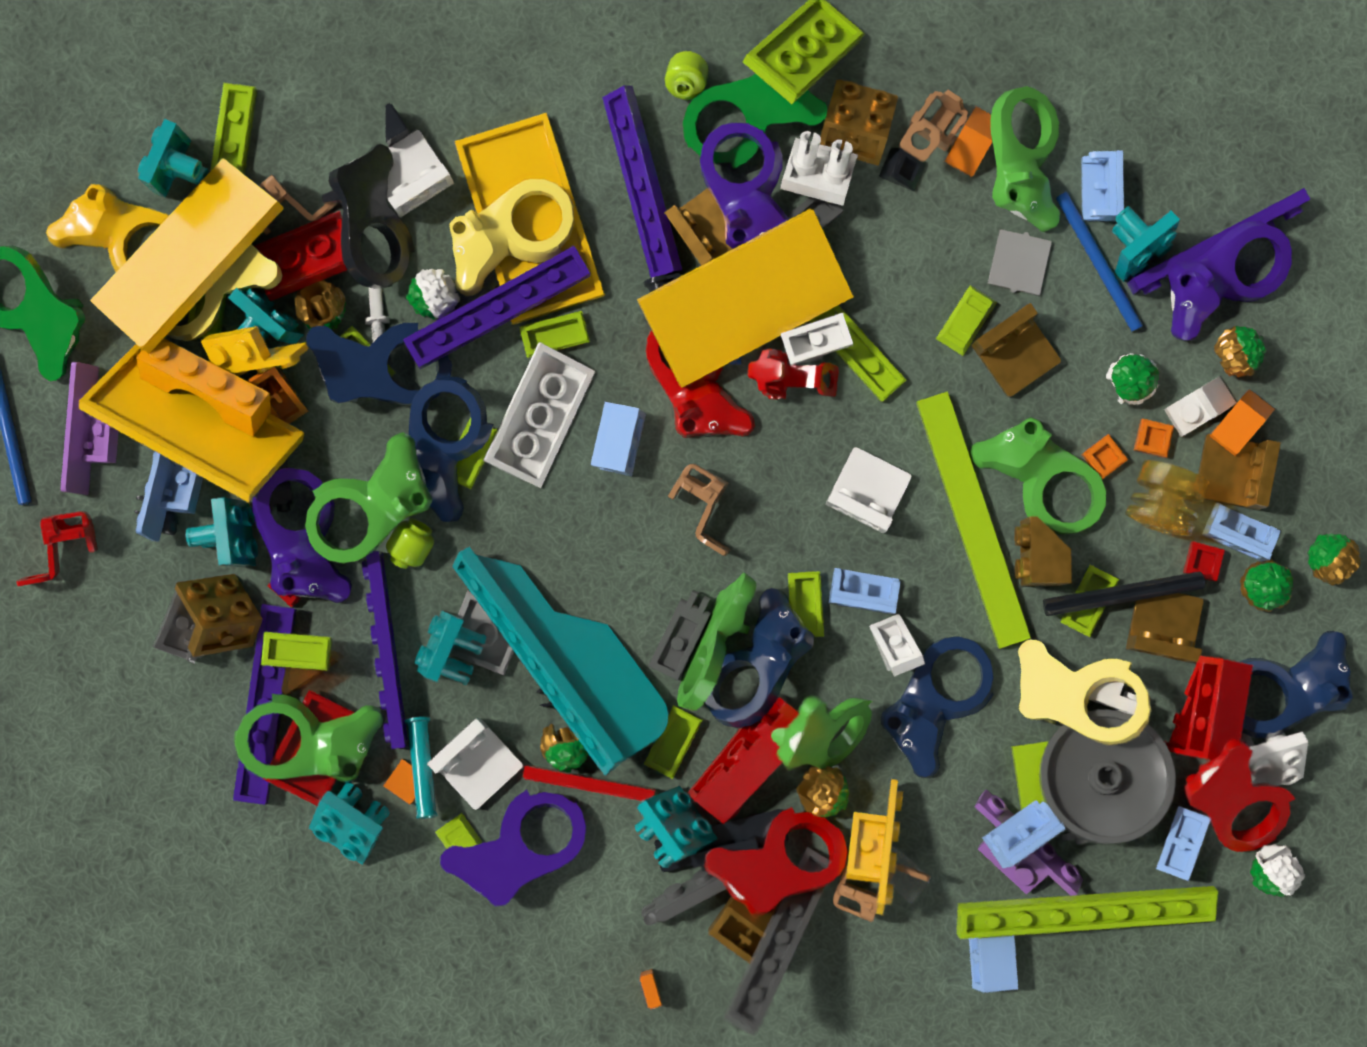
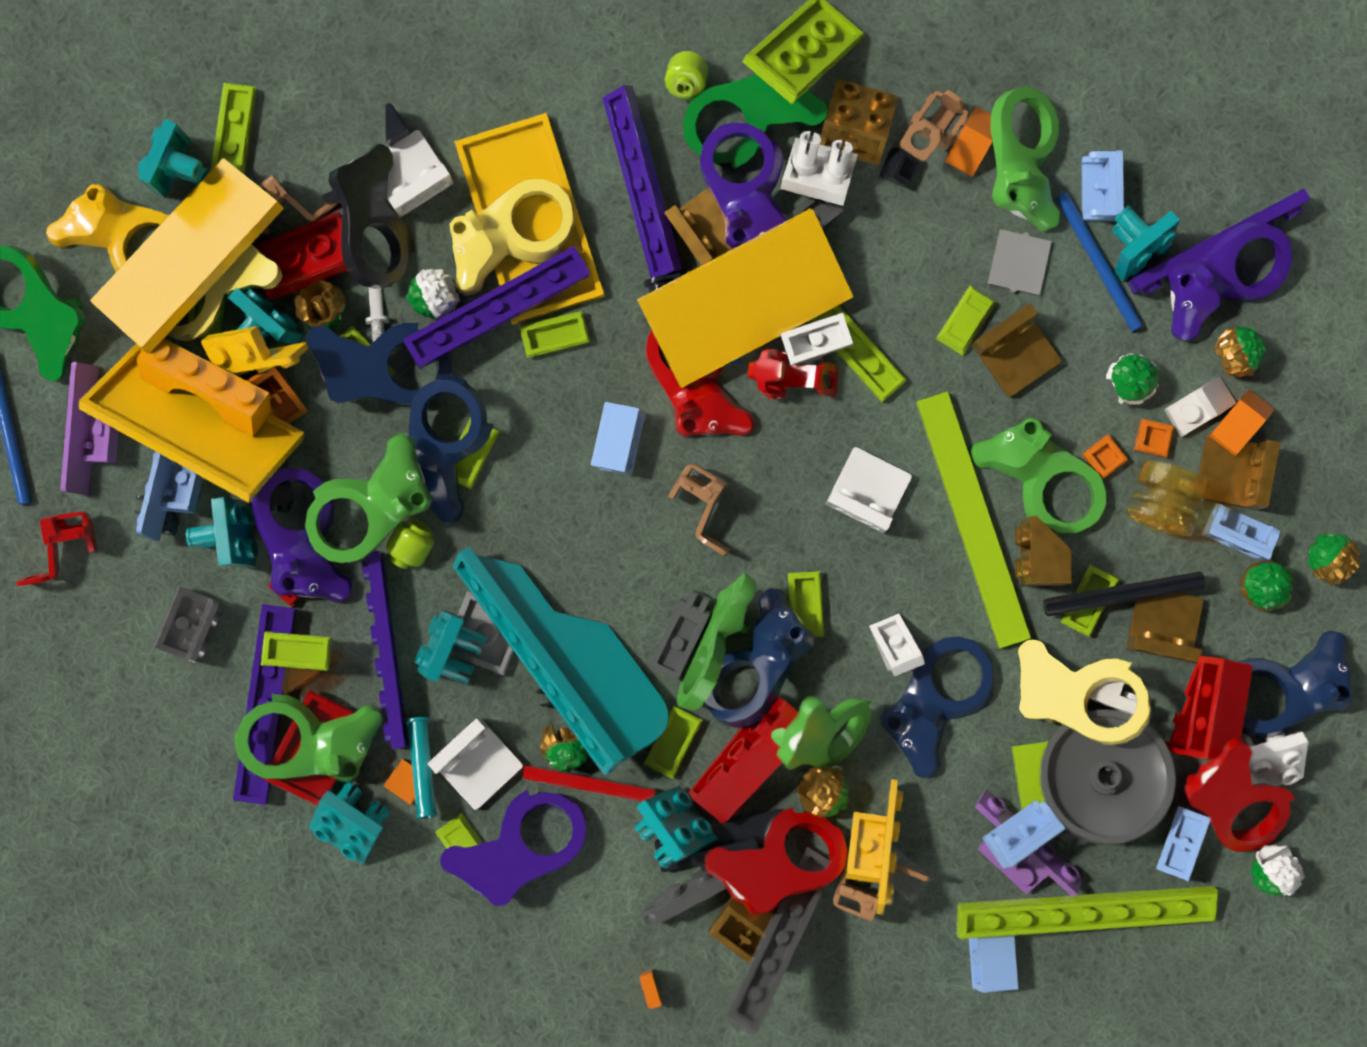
pearl gold bracket [175,574,263,657] -> none
white slope [483,343,595,488] -> none
light blue hinge [829,568,900,614] -> none
red tile [1183,541,1225,582] -> none

